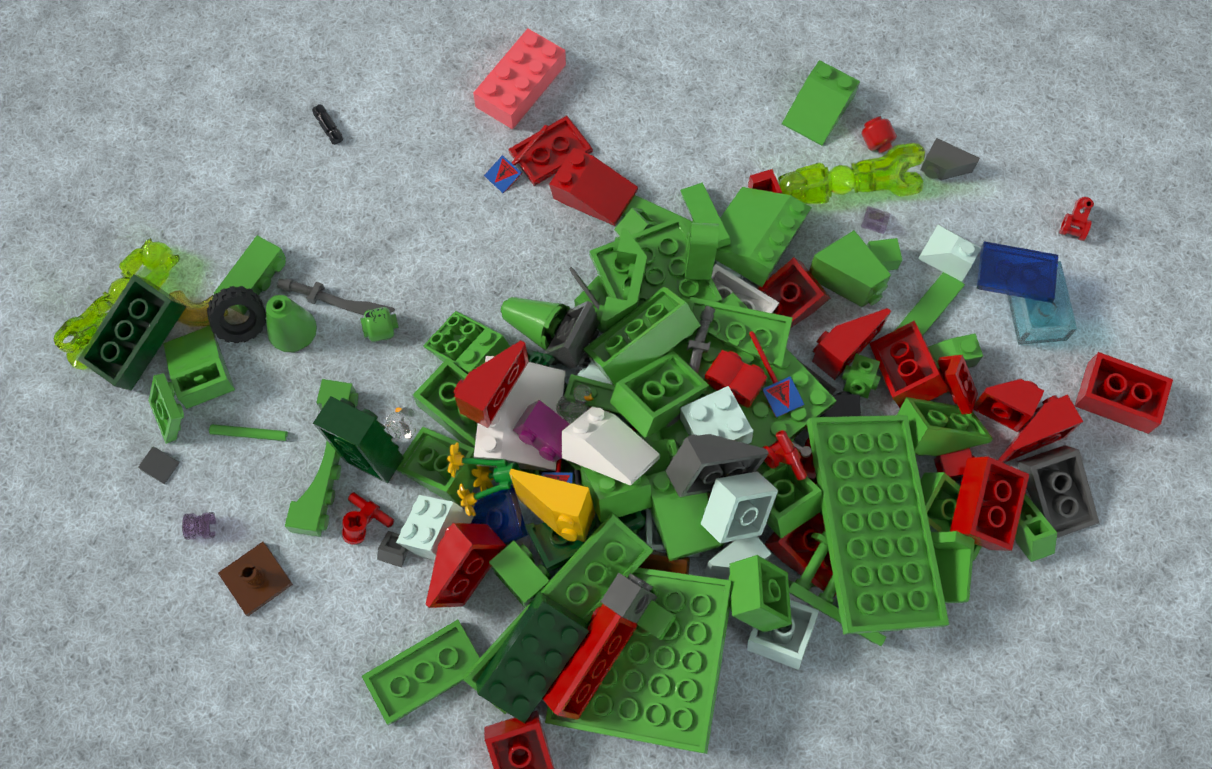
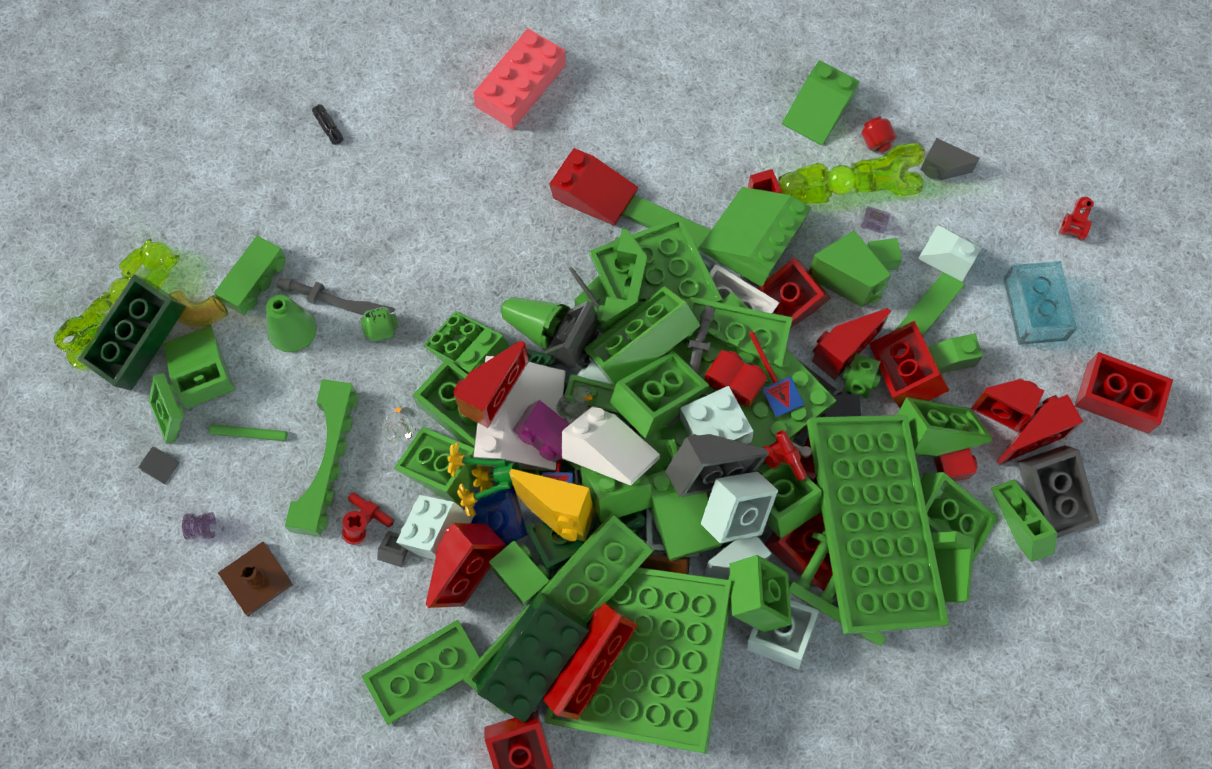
black tyre [207,286,266,343] -> none
dark green brick [313,396,404,484] -> none
piece [484,125,548,193] -> none
red tile [508,116,593,186] -> none
dark grey brick [600,573,658,624] -> none
bright green brick [614,208,658,237] -> none
bright green tile [637,600,677,640] -> none
bright green tile [680,182,731,249] -> none
bright green beam [685,223,719,280] -> none
red bracket [937,355,978,414] -> none
red brick [950,457,1029,551] -> none
clear blue tile [977,241,1059,303] -> none

